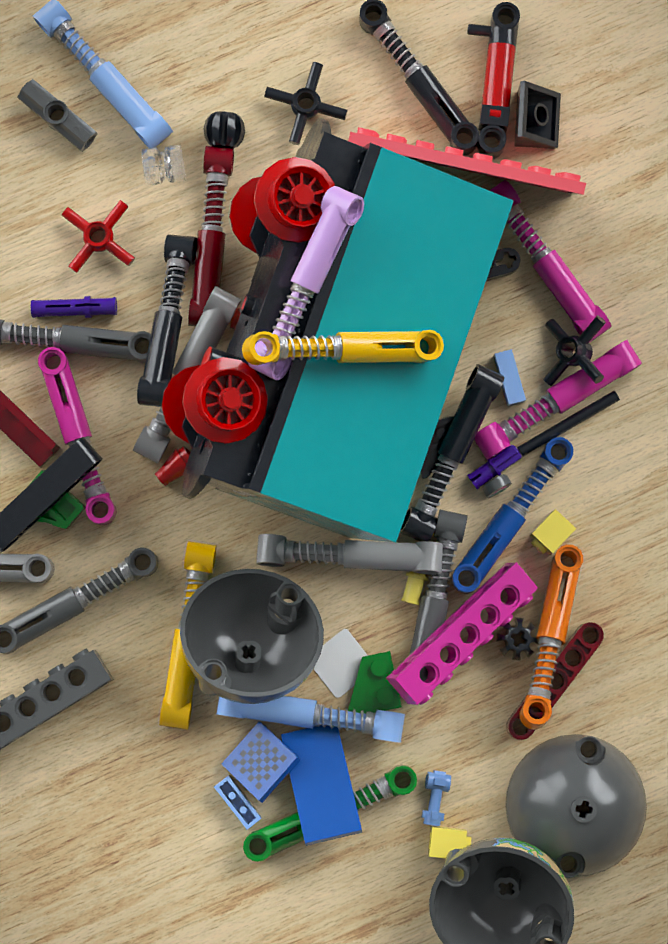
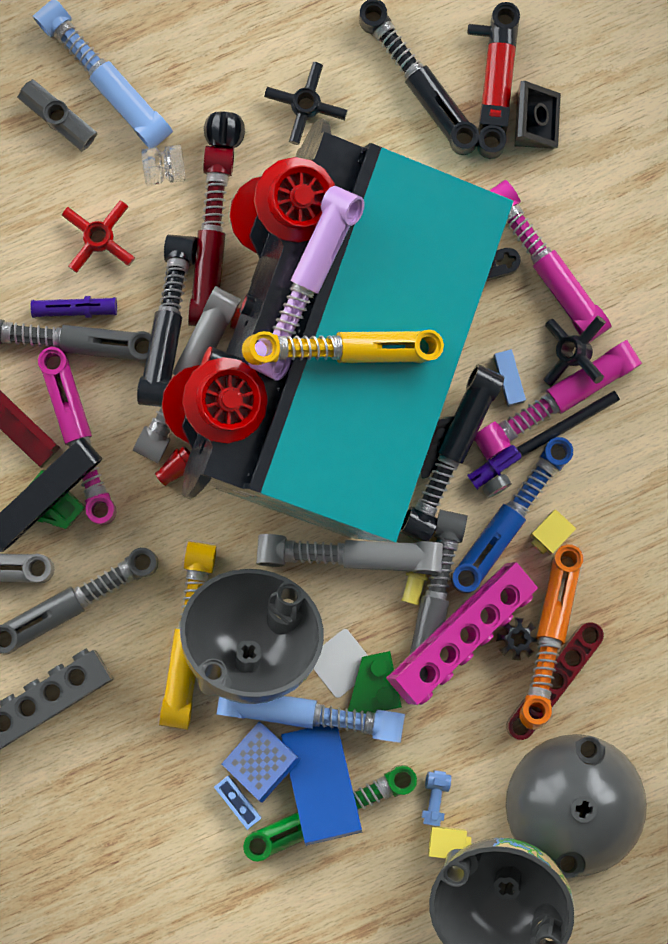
coral plate [348,127,586,195] -> none

